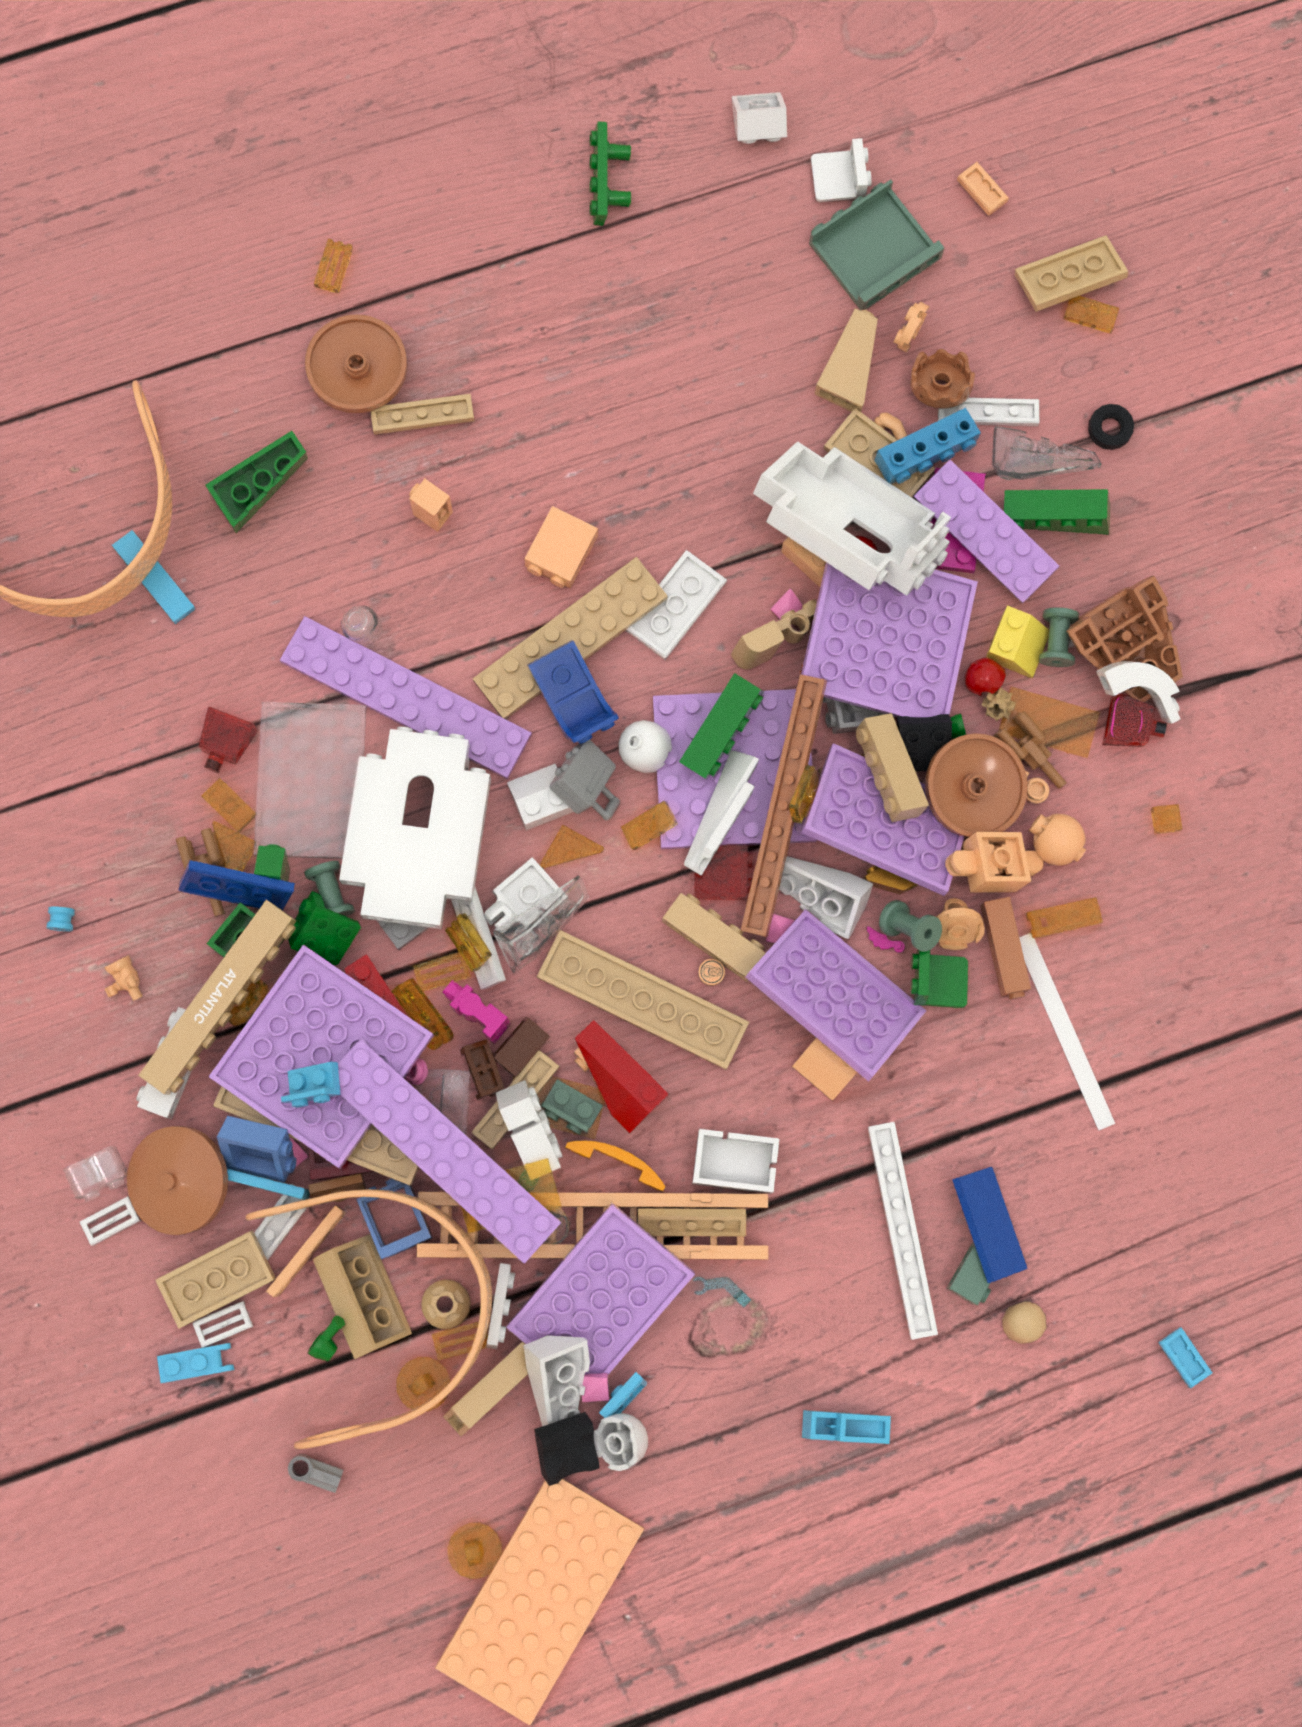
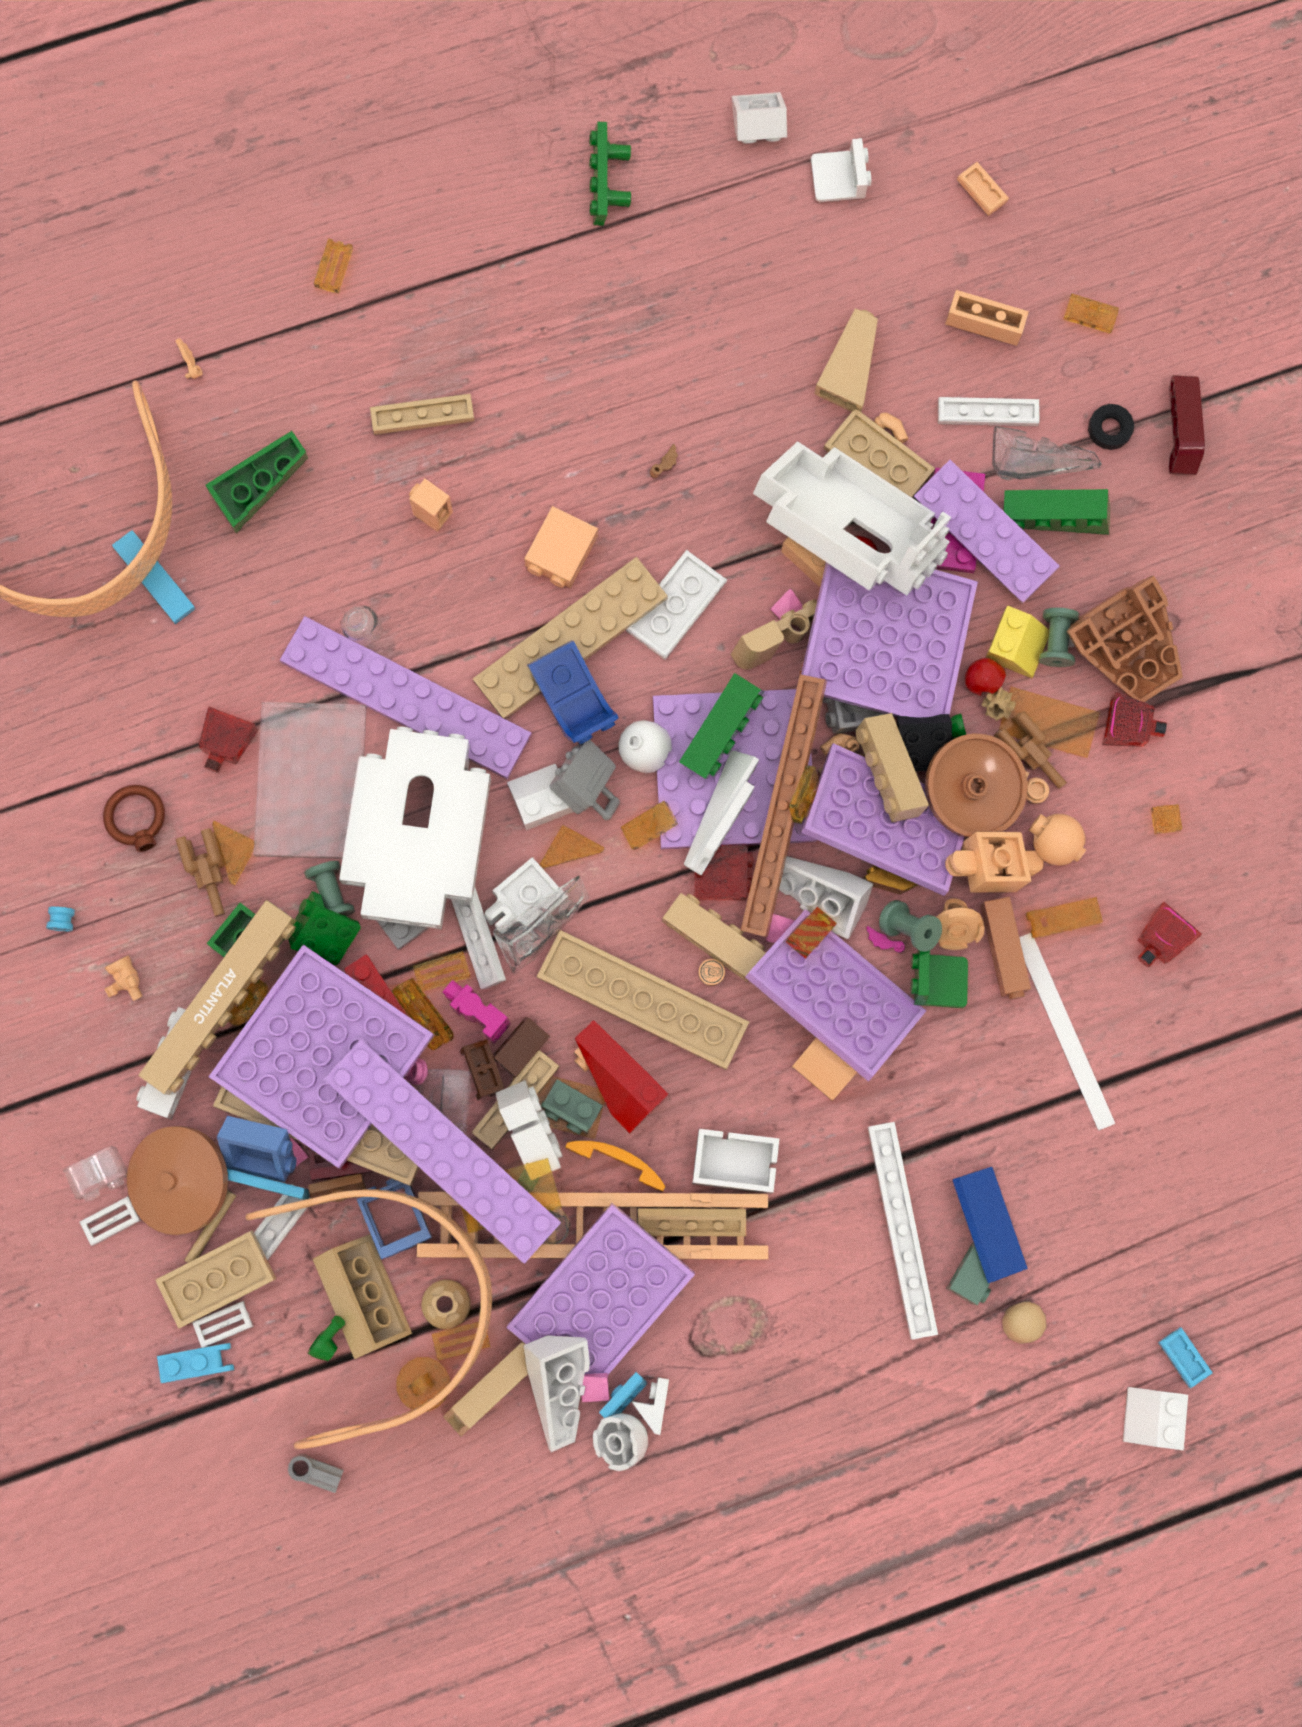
blue tile [178,860,295,911] -> none
clear yellow plate [201,778,257,833] -> none
green brick [254,844,290,882] -> none
light nougat tile [266,1205,345,1297] -> none
medium azure bracket [281,1062,341,1108] -> none
nougat dish [305,315,407,413] -> none
light nougat plate [435,1479,644,1725] -> none
clear yellow tile [445,913,492,972] -> none
clear yellow tile [447,1522,502,1579] -> none
white plate [487,1263,515,1349] -> none
black brick [534,1412,600,1486] -> none
clear light blue arm [692,1277,751,1308] -> none
medium azure slope [802,1410,891,1444] -> none
sand green panel [809,179,945,311] -> none
dark azure brick [874,408,981,484] -> none
light nougat plate [894,302,930,352] -> none
nougat plate [910,349,975,409] -> none
tan plate [1015,235,1128,311] -> none
white arch [1096,661,1181,724] -> none
none -> copper piece [103,785,165,852]
none -> light nougat piece [175,338,203,379]
none -> tan bar [184,1190,236,1263]
none -> white slope [632,1377,669,1435]
none -> medium nougat piece [650,444,678,478]
none -> tile [786,907,837,959]
none -> light nougat arm [820,733,860,756]
none -> light nougat brick [945,290,1029,346]
none -> white slope [1123,1387,1188,1450]
none -> clear red torso [1137,902,1202,967]
none -> dark red beam [1169,375,1205,475]

